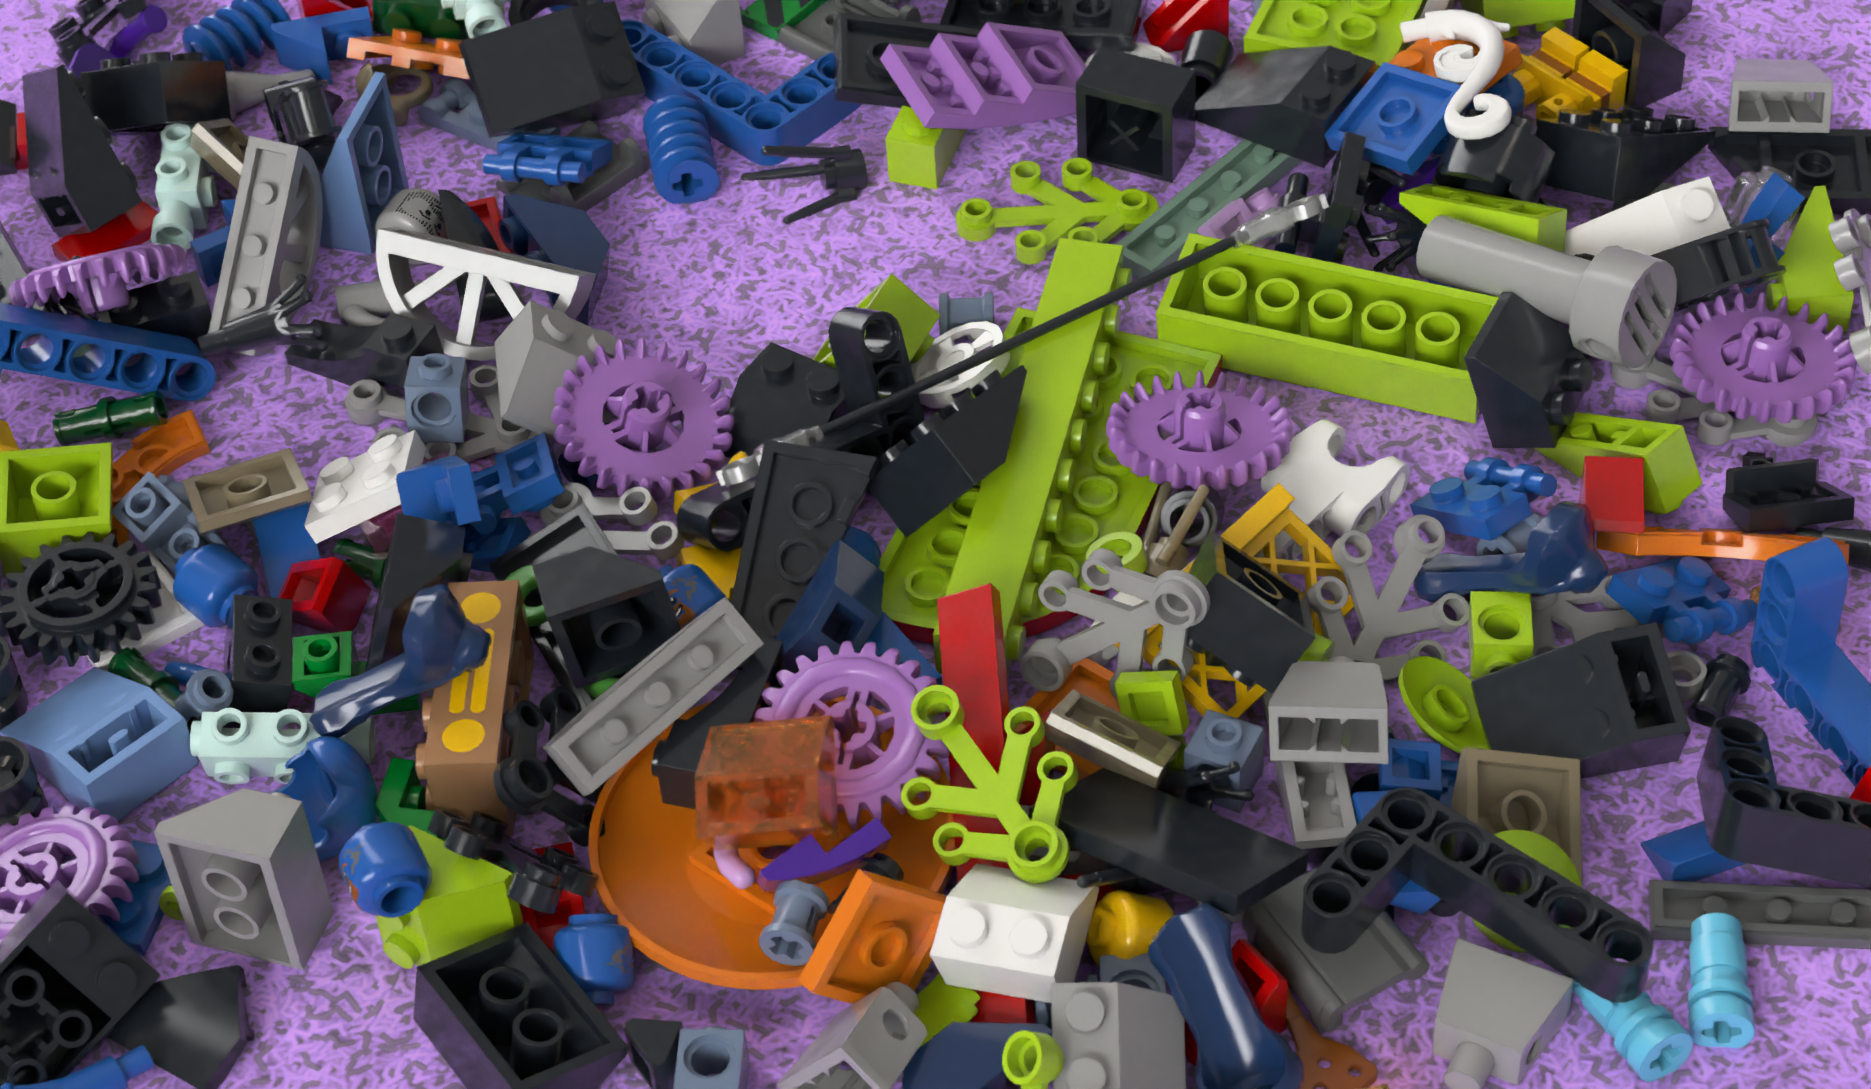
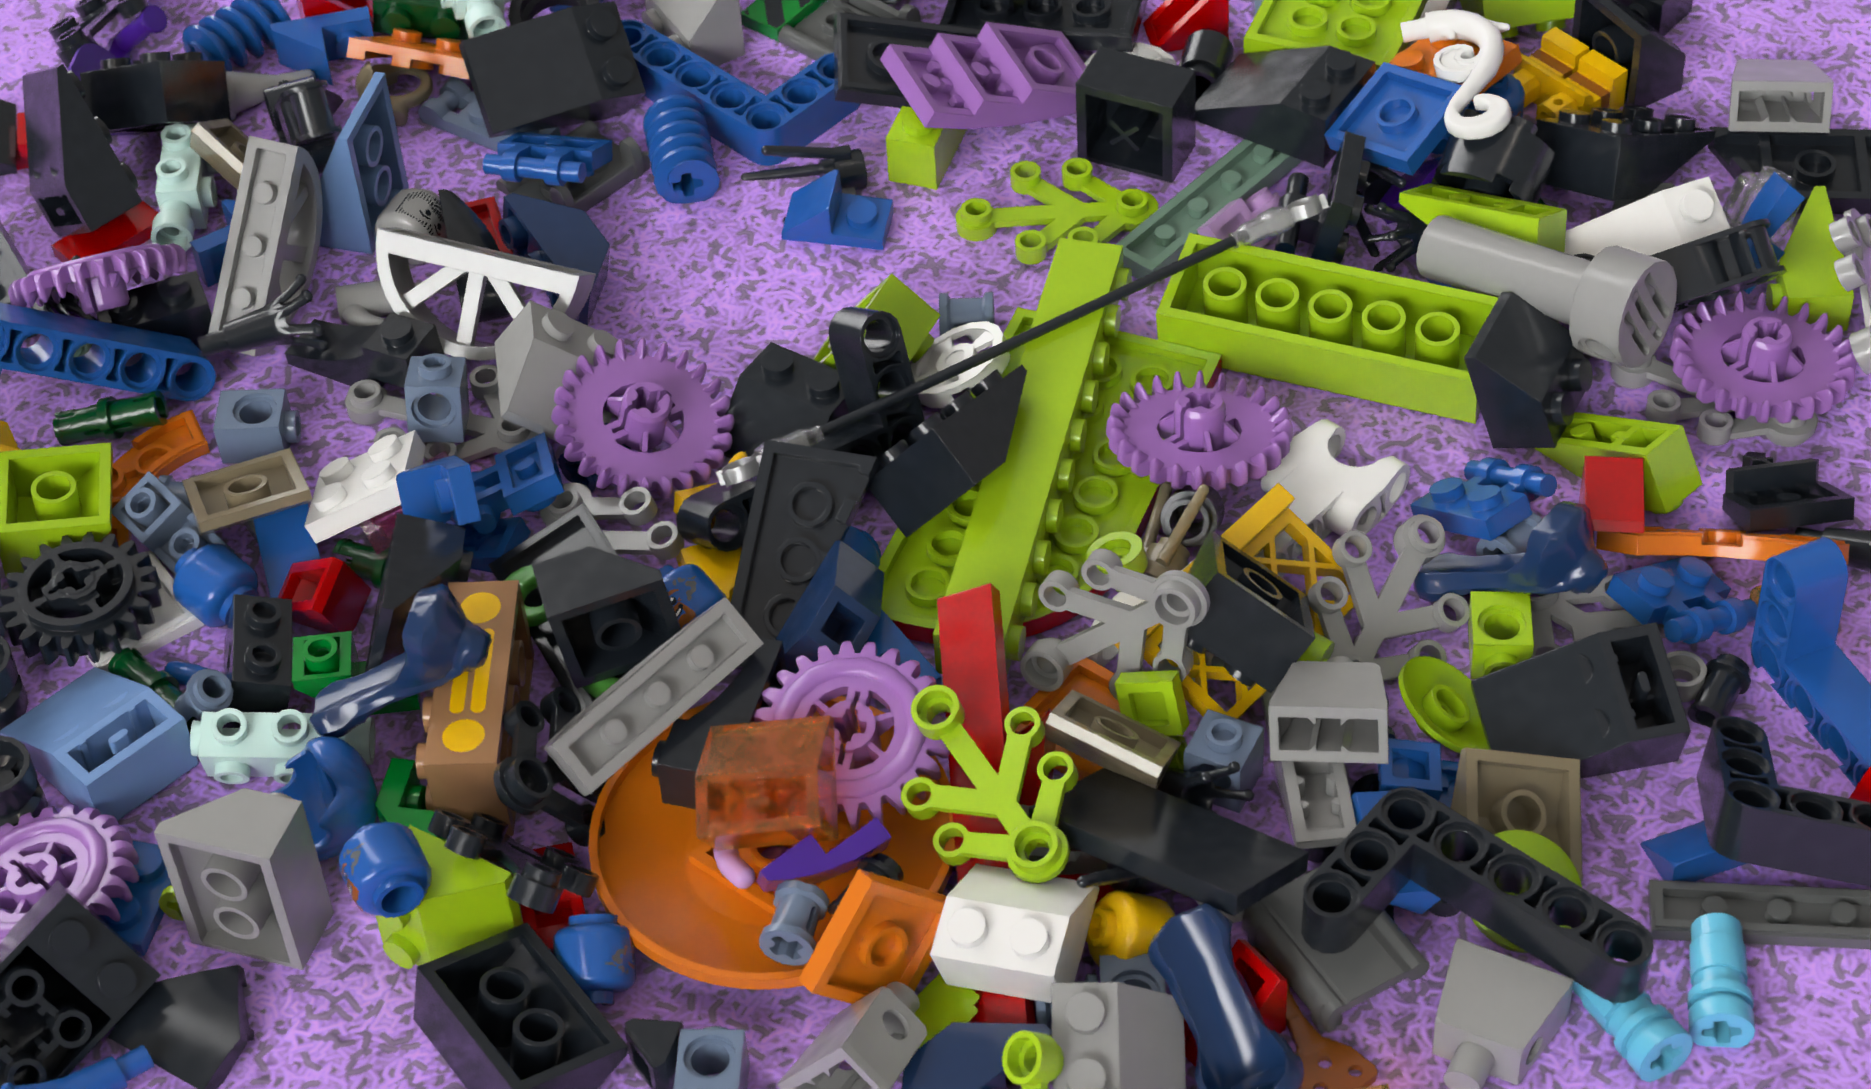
none -> sand blue brick [213,388,301,464]
none -> blue slope [781,170,894,250]

